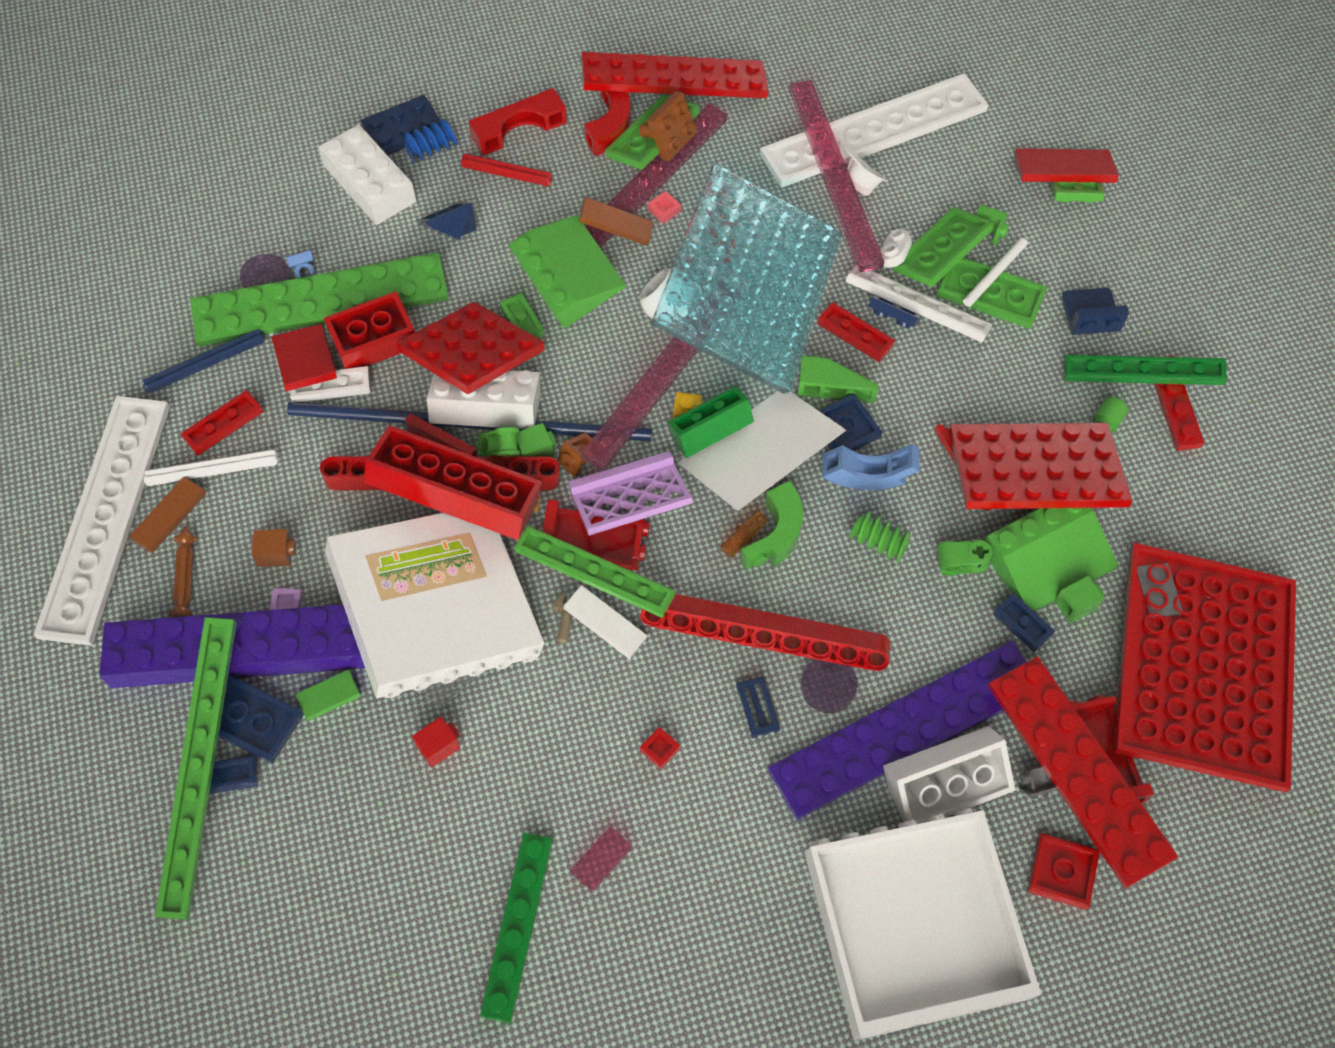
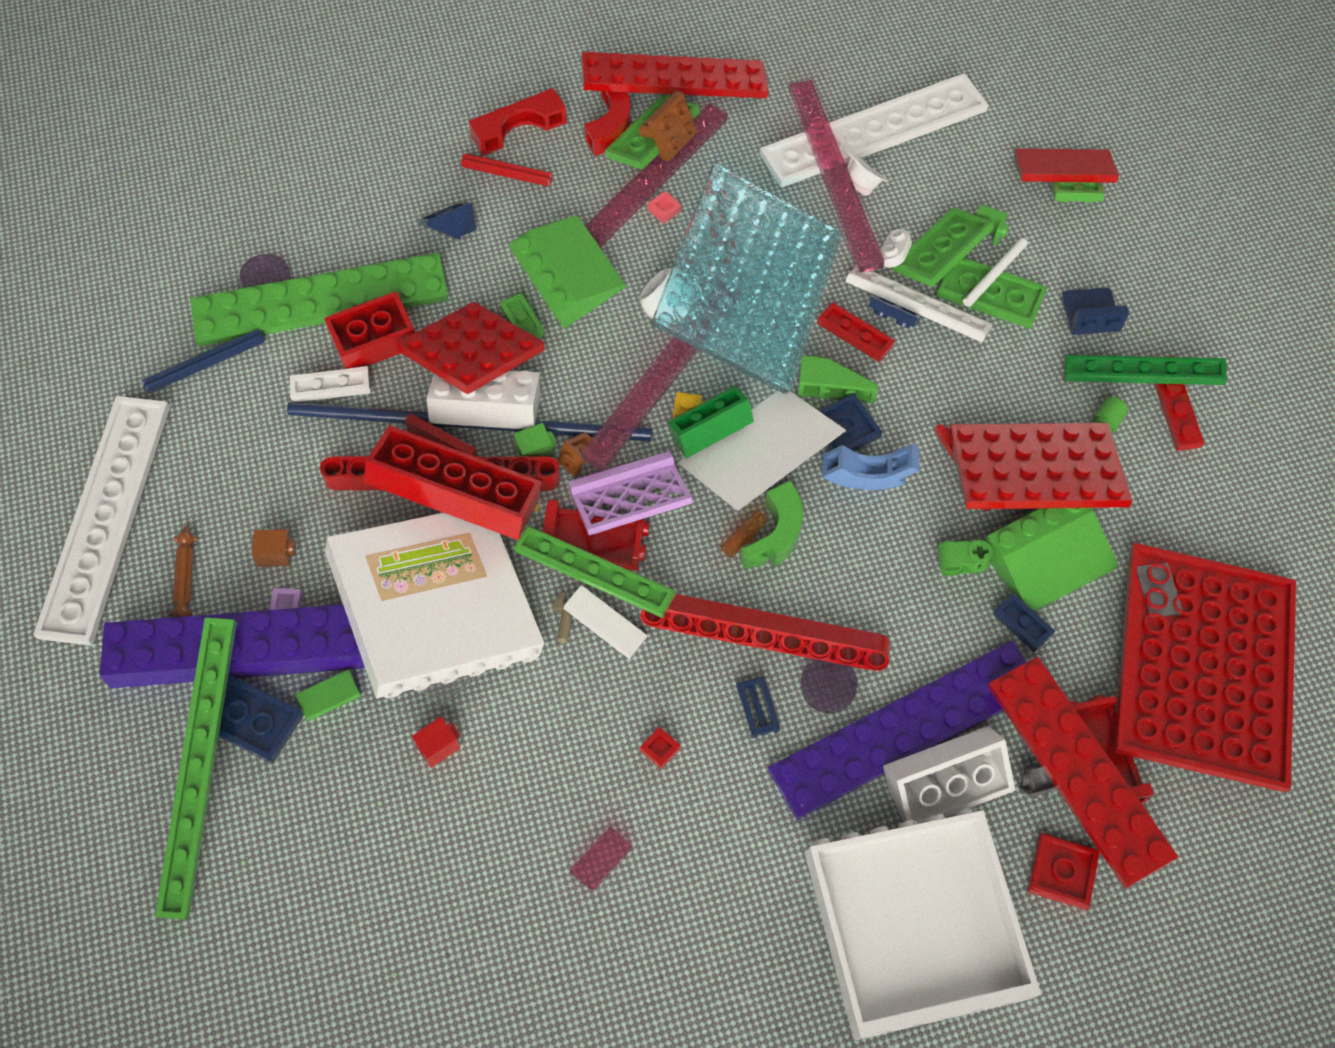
dark orange tile [129,477,206,554] -> none
white axle [143,449,278,486] -> none
red plate [180,390,263,456] -> none
dark blue tile [209,755,258,795] -> none
red tile [271,324,337,391] -> none
medium blue tile [286,250,314,278] -> none
white brick [318,124,416,225] -> none
dark blue plate [360,95,440,155] -> none
blue piece [404,119,457,163] -> none
bright green piece [477,427,520,457] -> none
green plate [480,833,553,1024] -> none
dark orange tile [579,197,653,246] -> none
bright green piece [849,510,911,564] -> none
bright green brick [1054,576,1105,624] -> none

